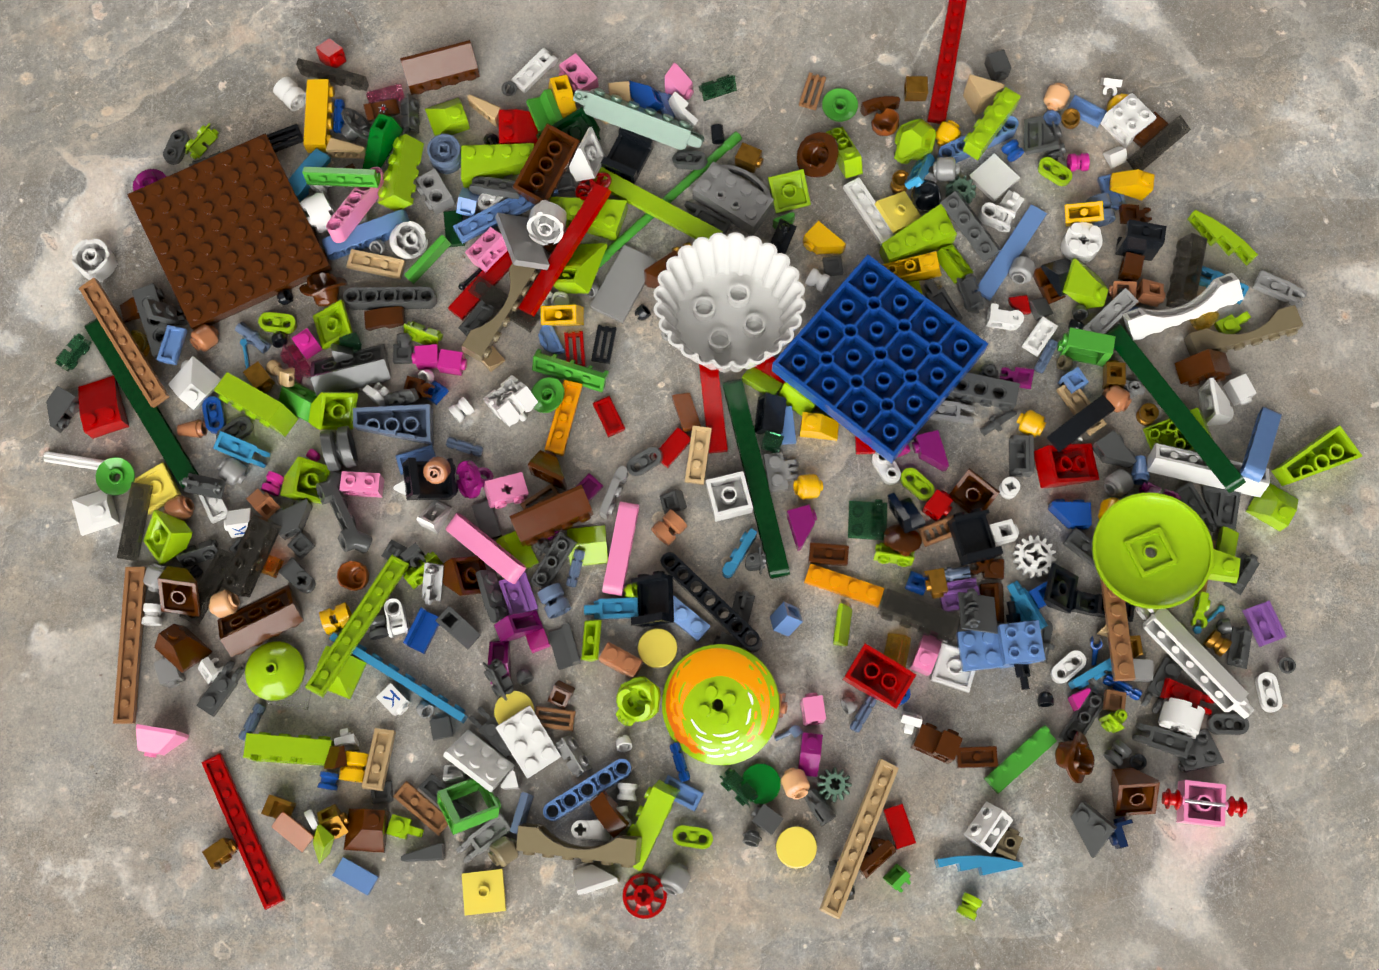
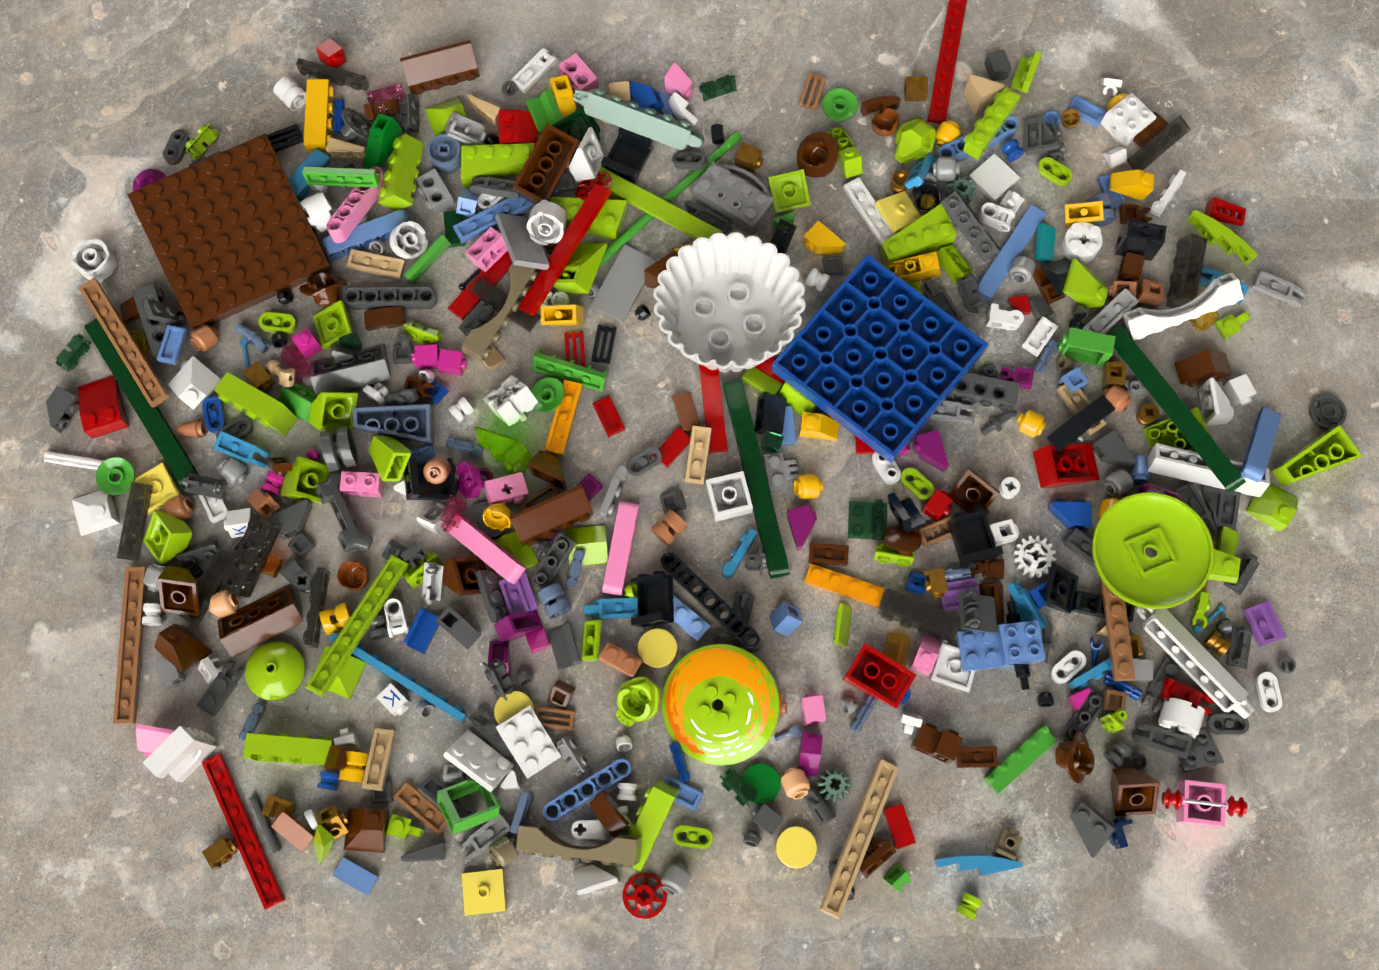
dark grey tile [429,716,453,741] -> none
medium blue tile [538,325,565,354] -> none
white brick [964,801,1013,854] -> none
dark grey hinge [1009,435,1034,477] -> none
light nougat head [1043,83,1070,111] -> none
dark pink wheel [1067,153,1090,172] -> none
dark tan arch [1184,305,1303,356] -> none
none -> white arch [143,726,218,782]
none -> dark grey bar [249,795,281,853]
none -> reddish brown plate [266,456,292,475]
none -> clear smoke plate [303,567,330,648]
none -> lime slope [368,436,411,481]
none -> clear pink hinge [440,494,467,532]
none -> light grey hinge [444,111,487,145]
none -> clear neon green slope [474,426,532,475]
none -> yellow hair [483,503,512,531]
none -> clear yellow hinge [921,194,936,209]
none -> lime bracket [1011,50,1042,93]
none -> teal tile [1035,223,1056,263]
none -> white hinge [1150,169,1186,217]
none -> red slope [1205,197,1246,226]
none -> dark grey wheel [1309,394,1347,430]

